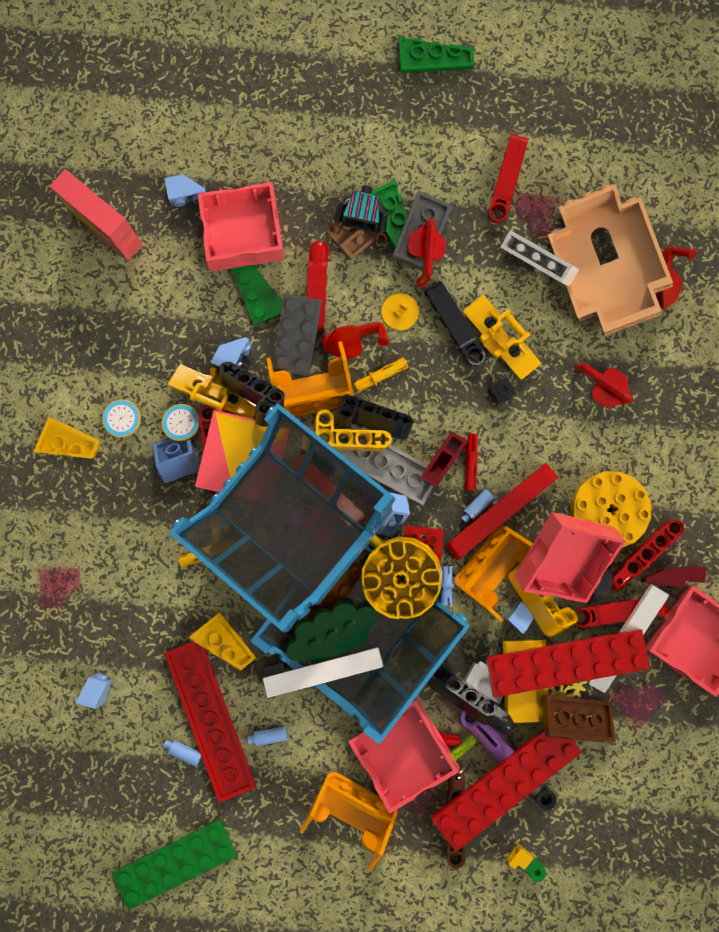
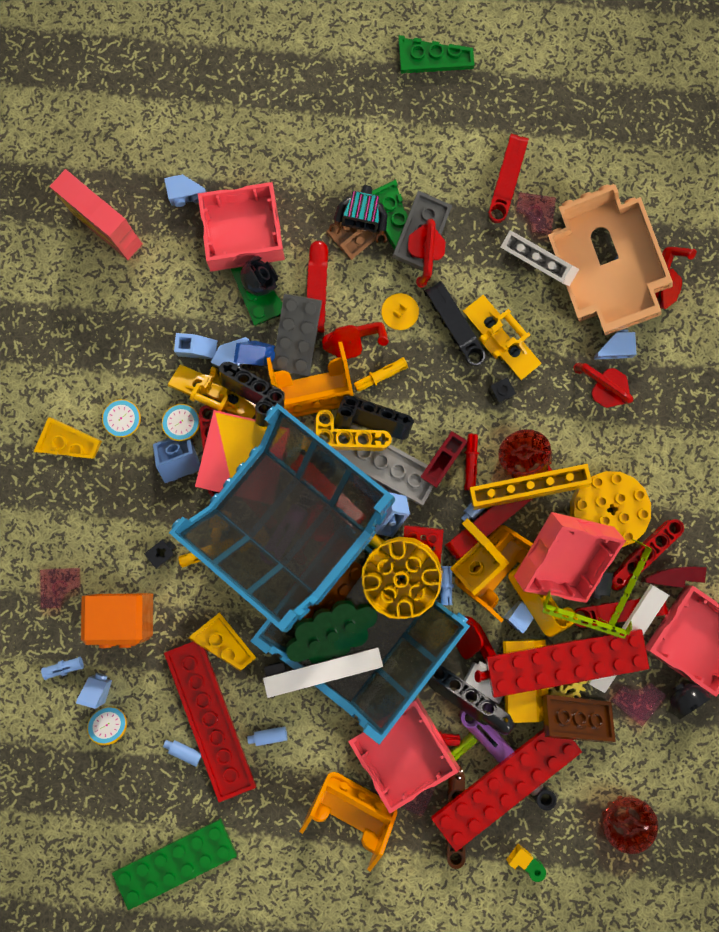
none -> light blue pin [41,657,84,680]
none -> orange plate [81,593,153,648]
none -> piece [87,707,127,745]
none -> black brick [144,539,177,569]
none -> light blue slope [174,333,218,359]
none -> blue slope [234,341,275,366]
none -> black cylinder [240,256,278,296]
none -> yellow bracket [450,518,509,596]
none -> red piece [455,616,496,683]
none -> yellow brick [469,464,592,510]
none -> clear red gear [498,429,553,479]
none -> lime piece [542,590,632,639]
none -> light blue slope [594,330,637,360]
none -> lime piece [599,539,652,626]
none -> clear red gear [601,795,658,854]
none -> black cylinder [670,682,711,720]

